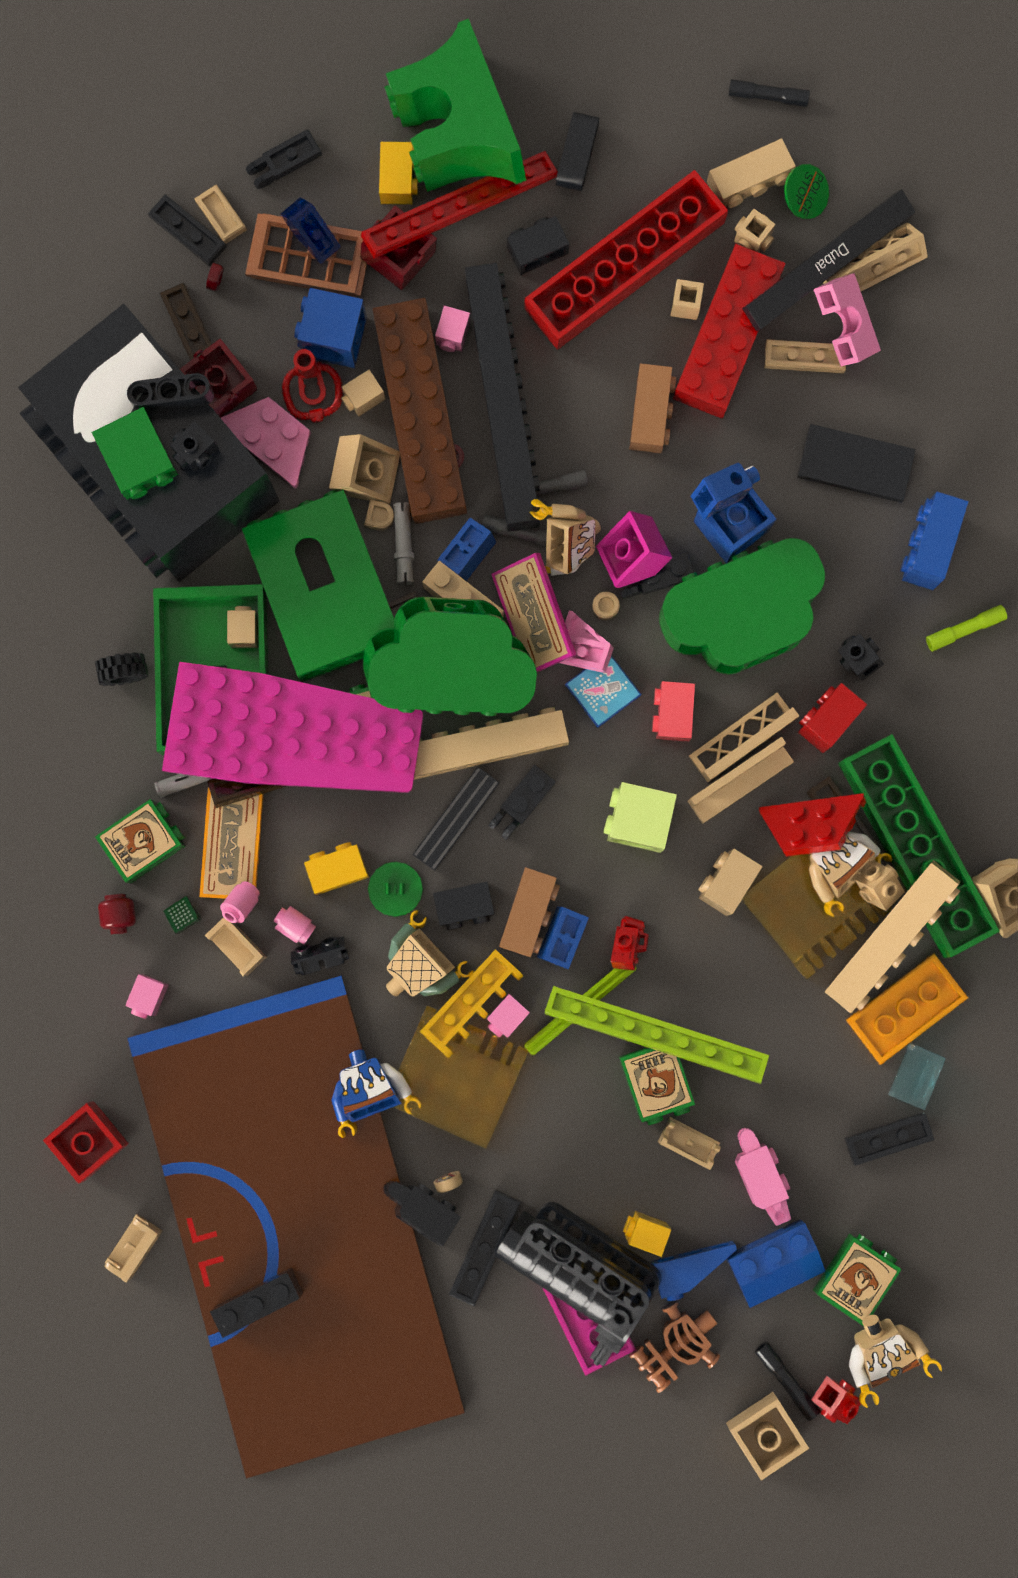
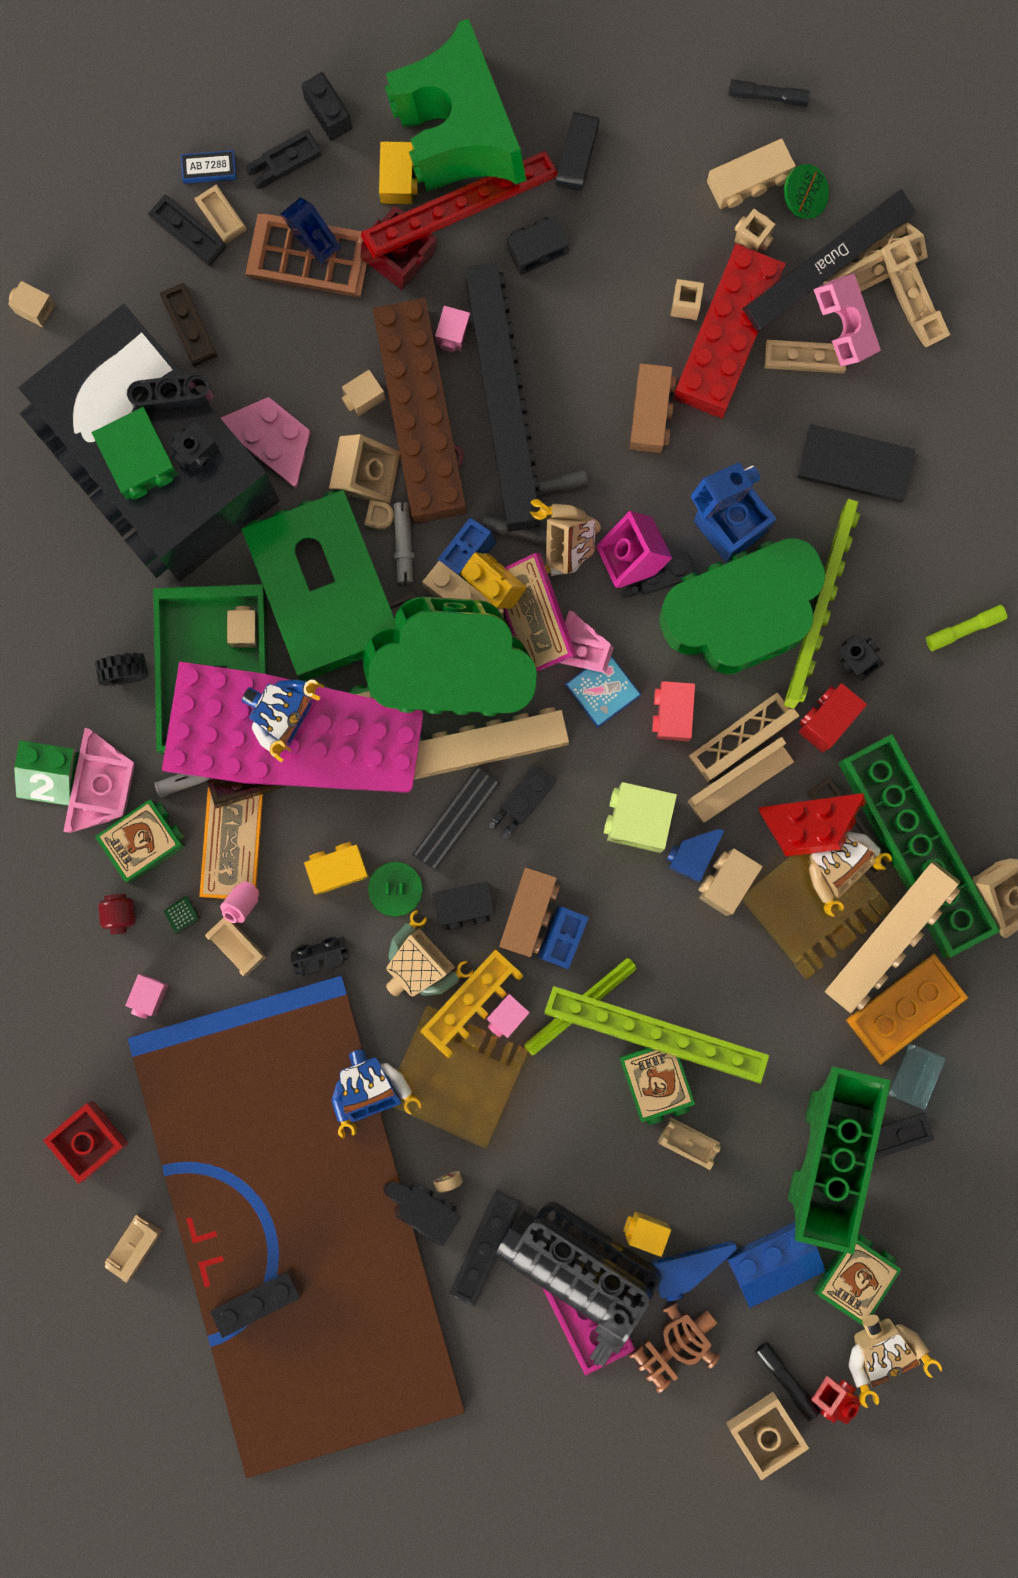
dark red brick [180,338,257,418] -> none
dark red tile [206,263,224,292] -> none
bright pink brick [273,906,316,945] -> none
red piece [282,349,343,423] -> none
blue brick [294,288,367,368] -> none
red brick [524,170,728,350] -> none
tan tile [592,592,620,620] -> none
red piece [611,916,649,970] -> none
bright pink hinge [735,1127,791,1226] -> none
tan brick [855,862,905,911] -> none
blue brick [900,492,969,590] -> none
none -> tan brick [8,281,56,327]
none -> green slope [14,740,80,806]
none -> bright pink wing [63,728,135,833]
none -> tile [181,150,237,184]
none -> torso [241,680,324,762]
none -> black brick [301,72,353,141]
none -> yellow brick [460,553,526,609]
none -> blue slope [667,829,724,882]
none -> lime plate [783,499,860,709]
none -> green piece [787,1066,891,1255]
none -> tan slope [882,236,950,347]

